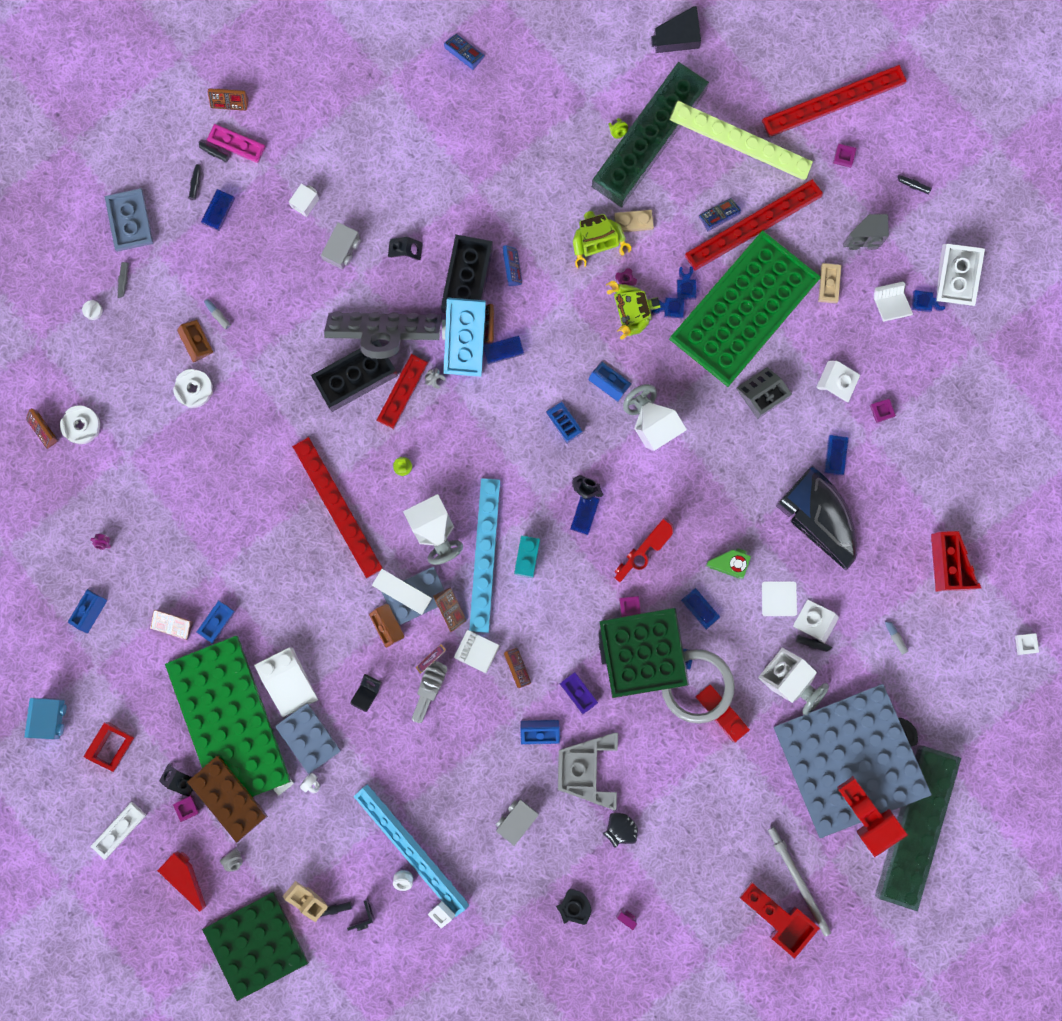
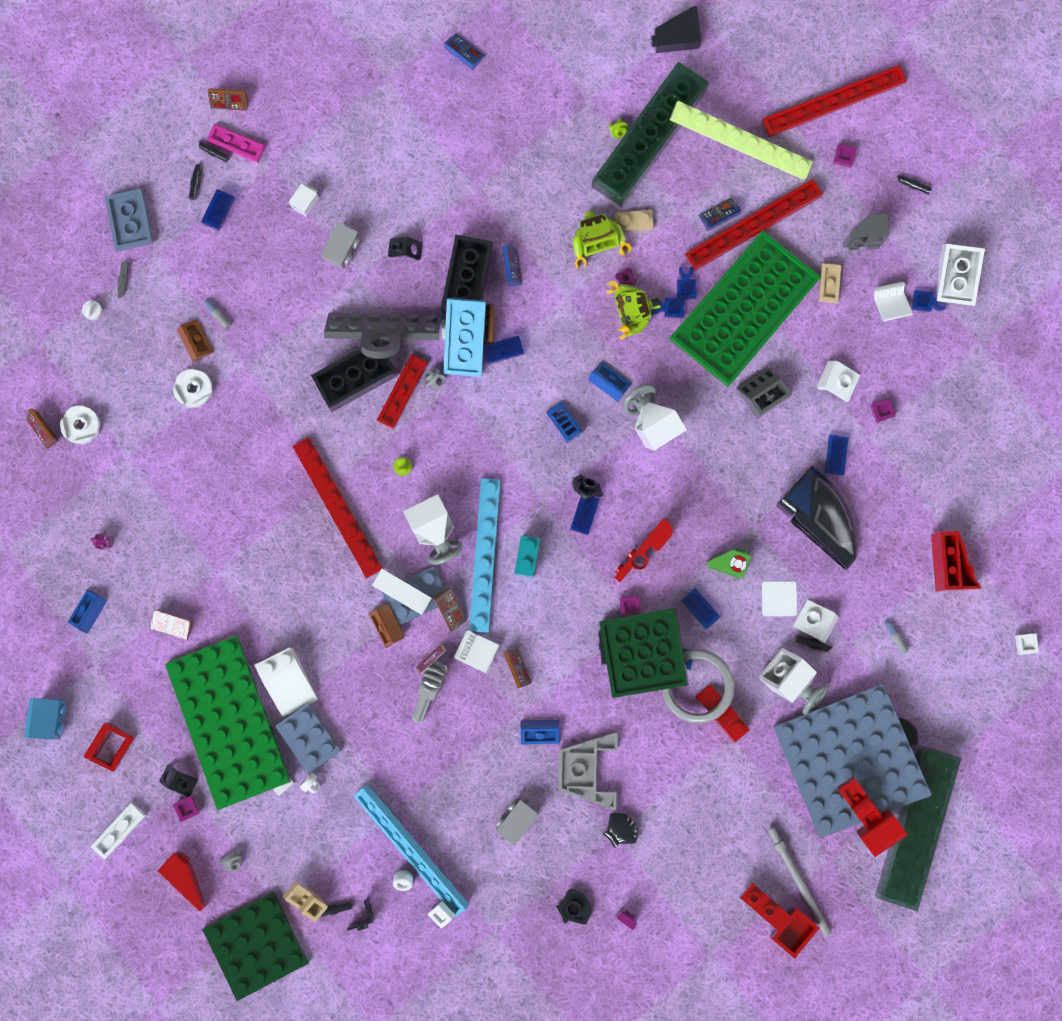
reddish brown plate [187,756,268,843] -> none
blue plate [196,600,236,643] -> none
black bracket [350,674,381,712] -> none
dark purple plate [559,672,598,715] -> none

